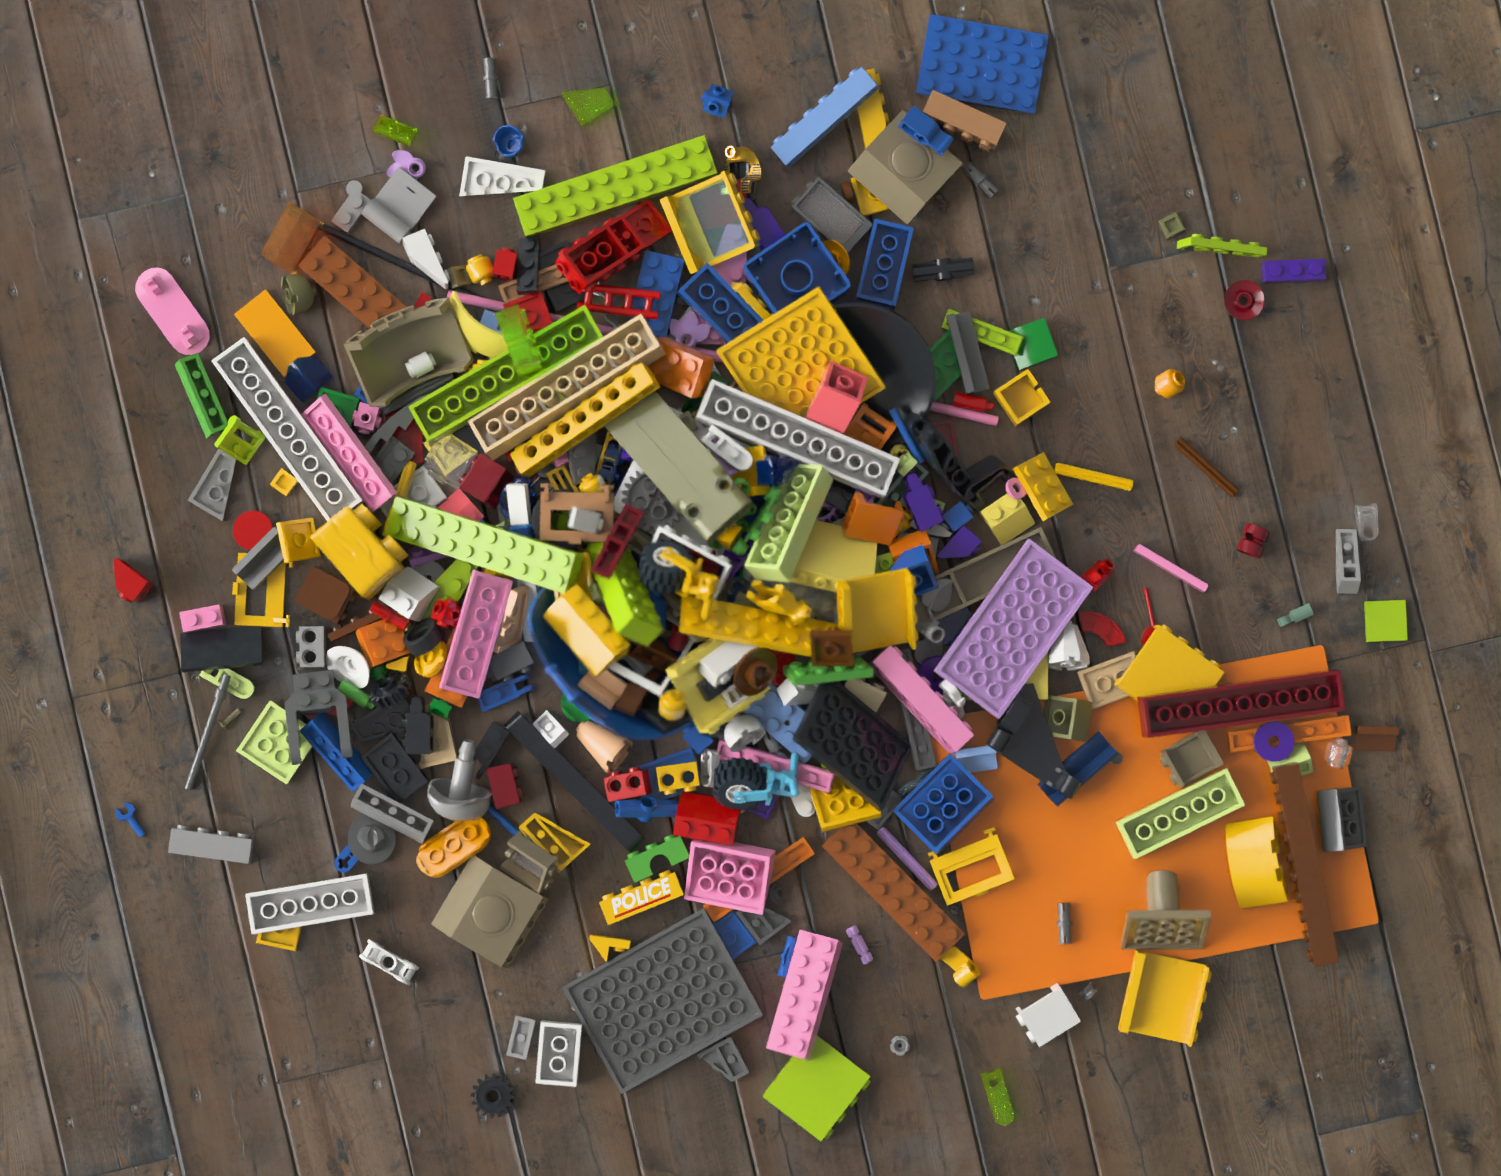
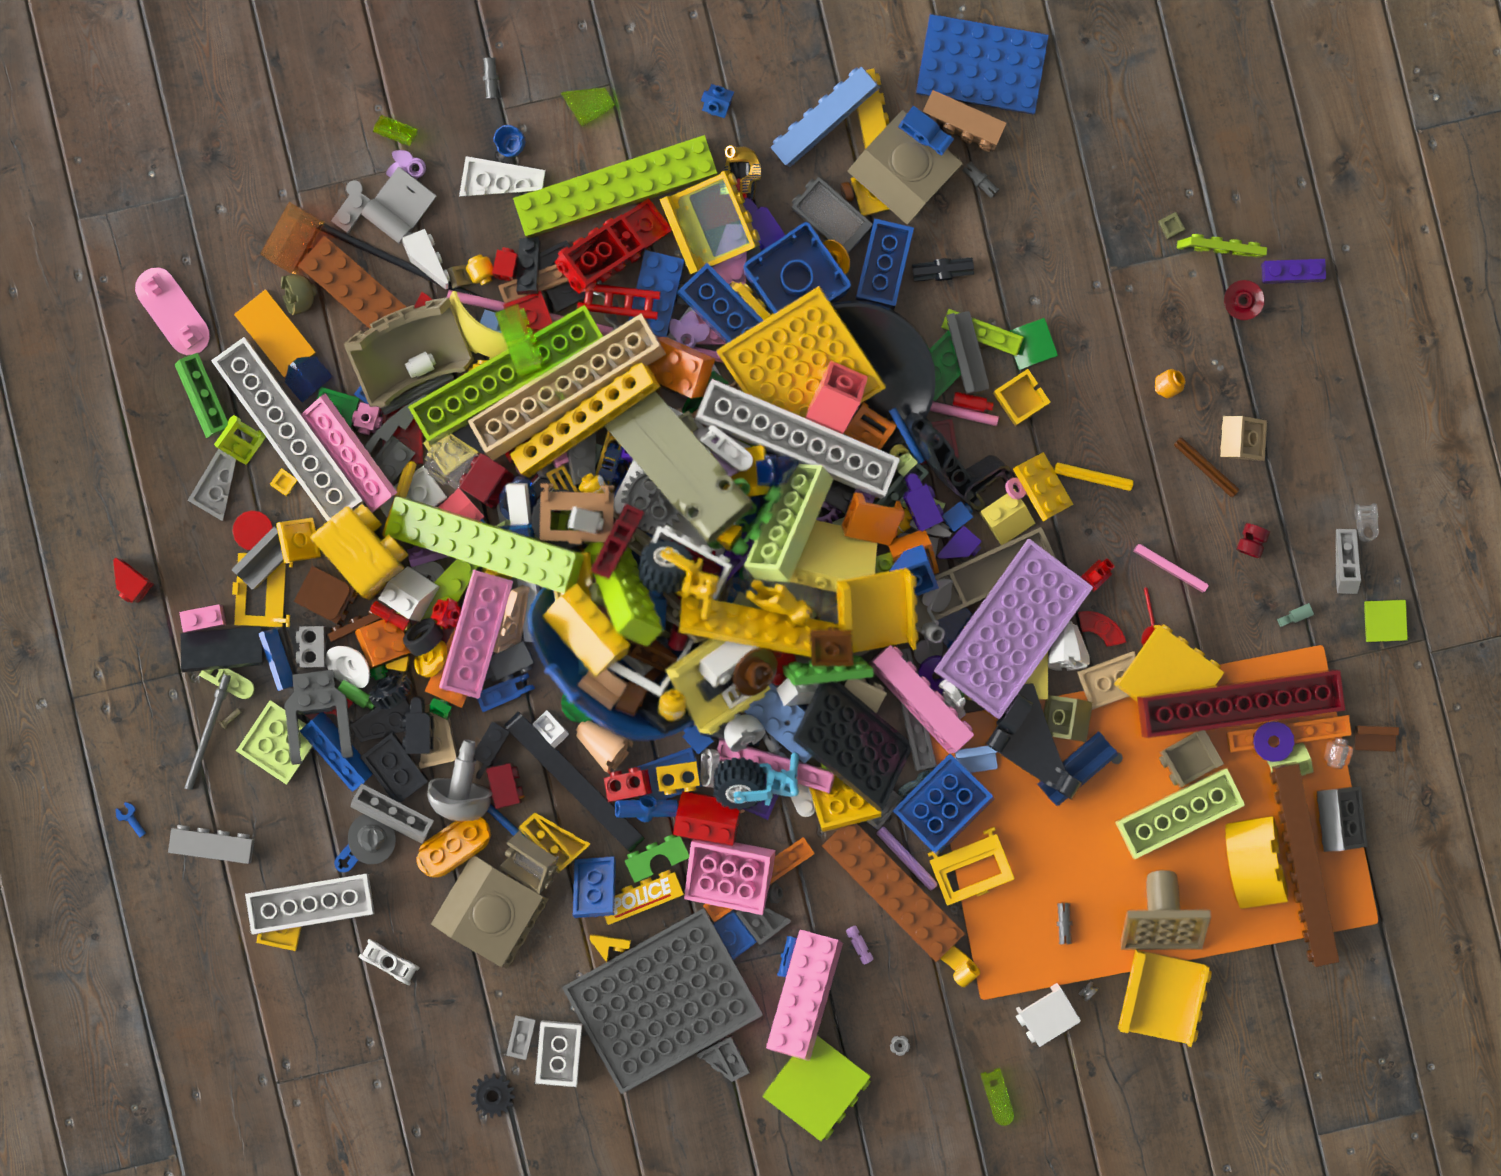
none -> blue tile [259,628,294,691]
none -> blue plate [573,856,616,918]
none -> tan slope [1220,416,1267,461]

